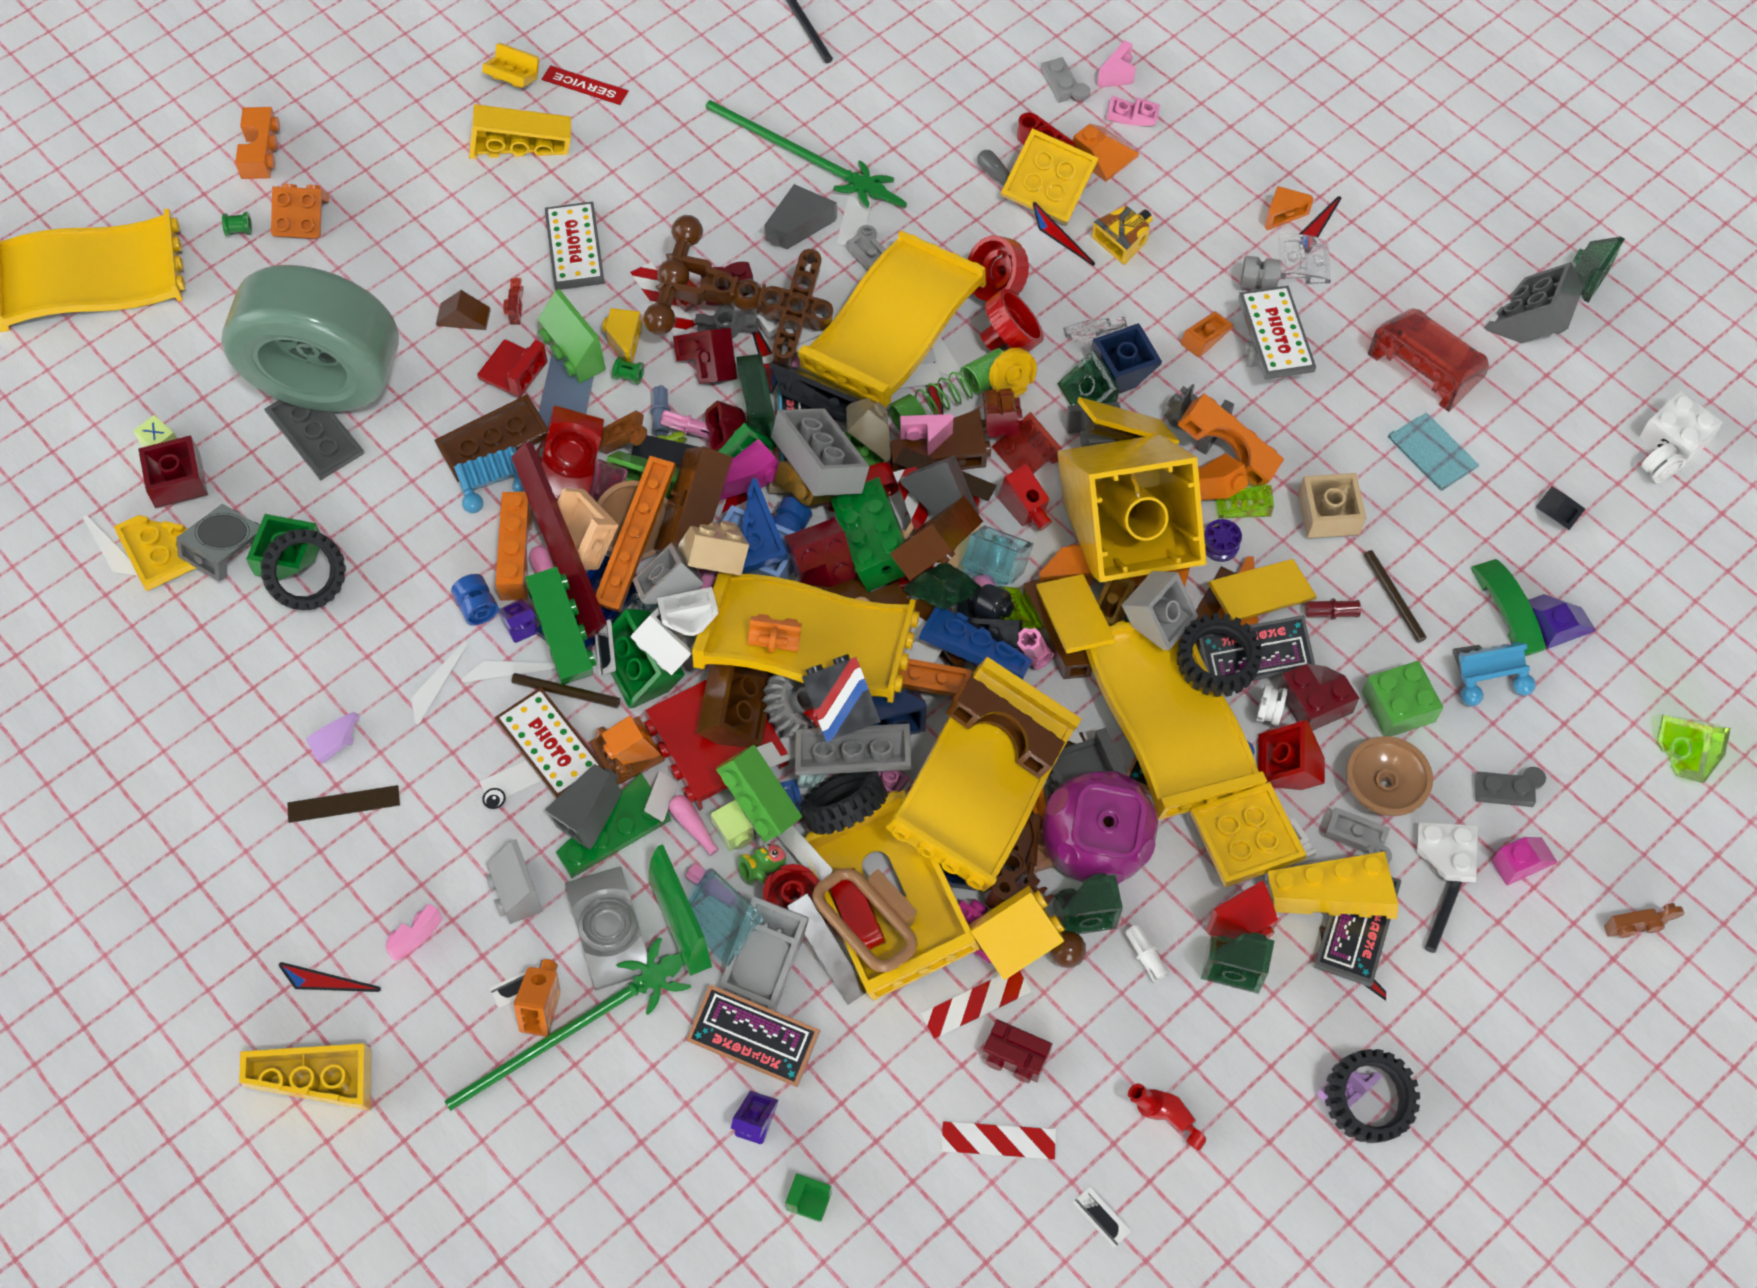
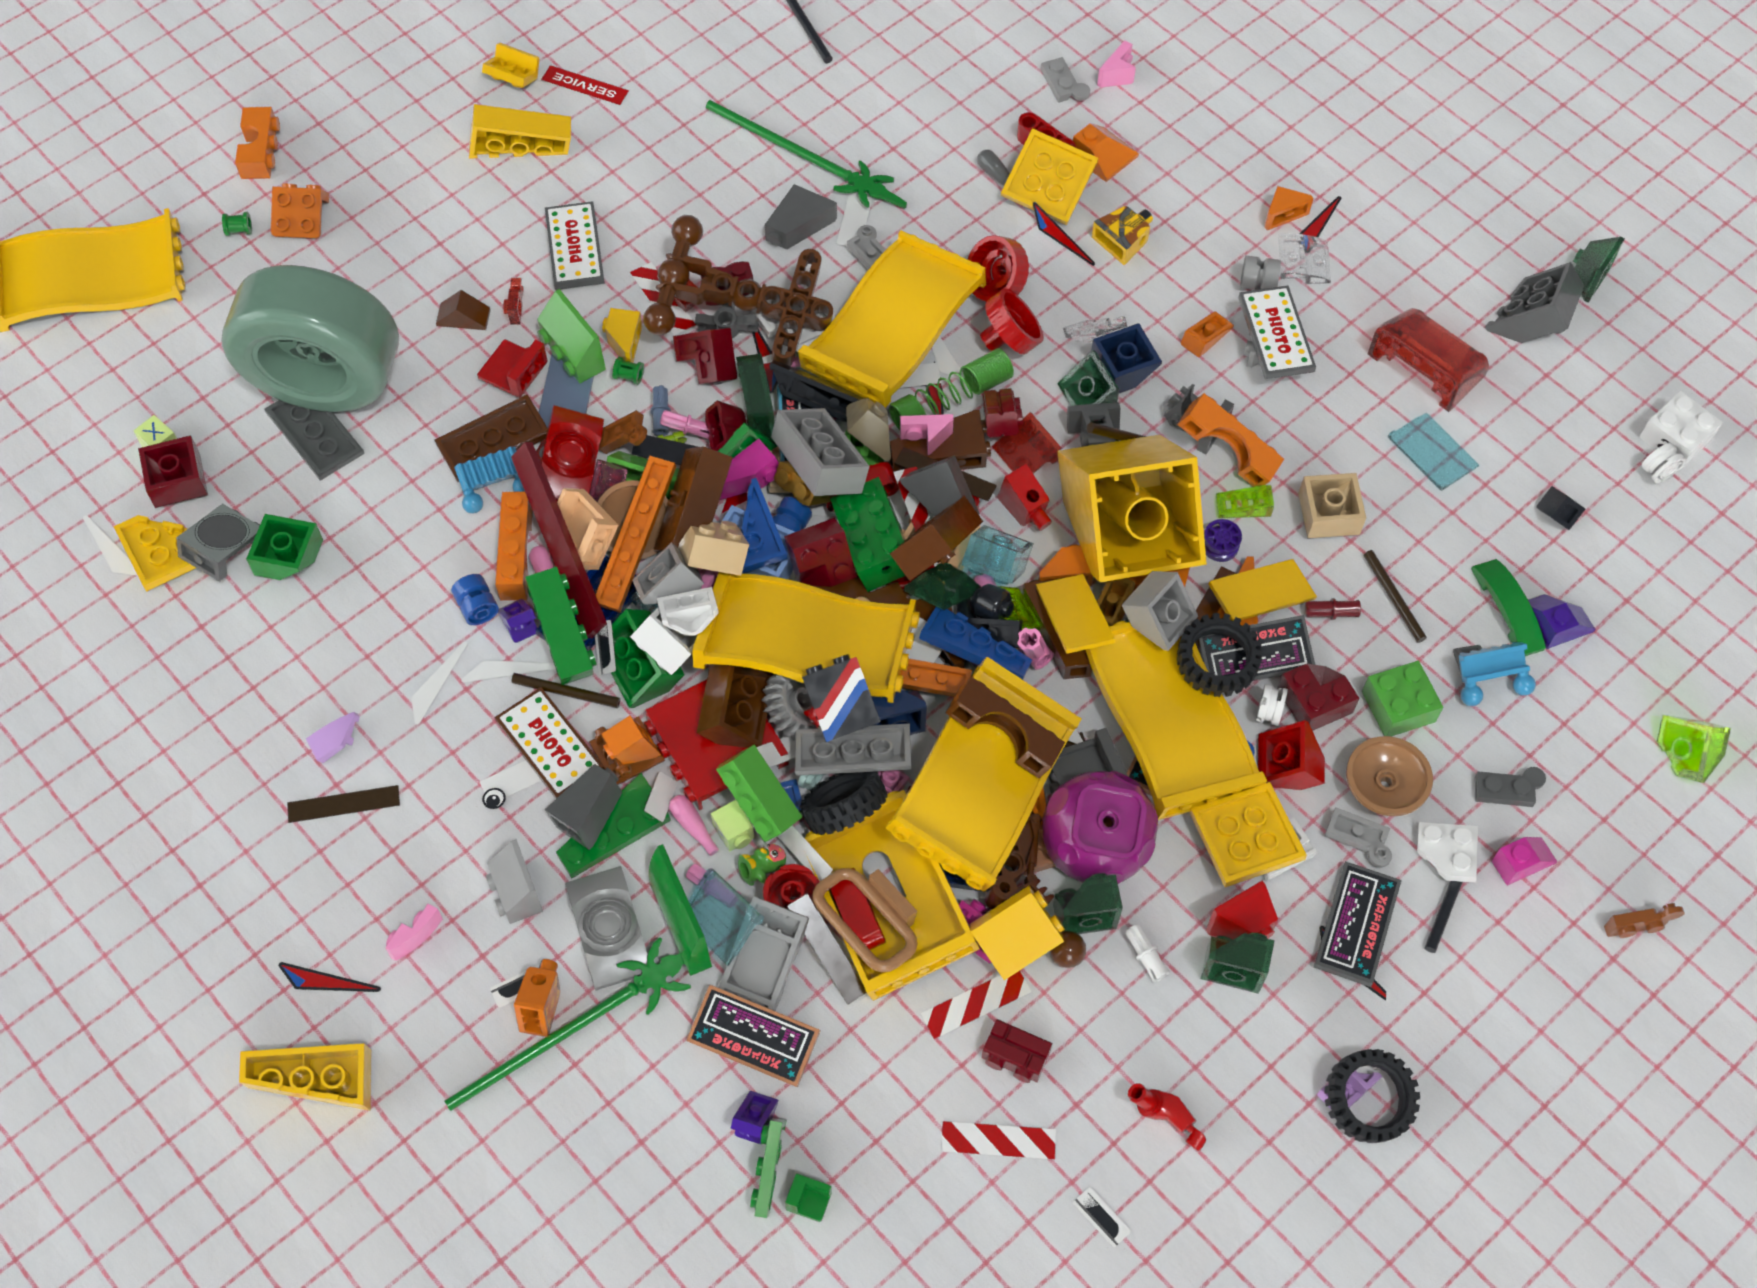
black tyre [260,529,346,610] -> none
orange hips [747,614,802,653] -> none
yellow tile [989,348,1037,397] -> none
yellow piece [1077,397,1180,445] -> none
bright pink slope [1106,96,1160,126] -> none
orange slope [1198,453,1249,500] -> none
yellow wedge [1267,851,1399,919] -> none
none -> wing [750,1118,787,1218]

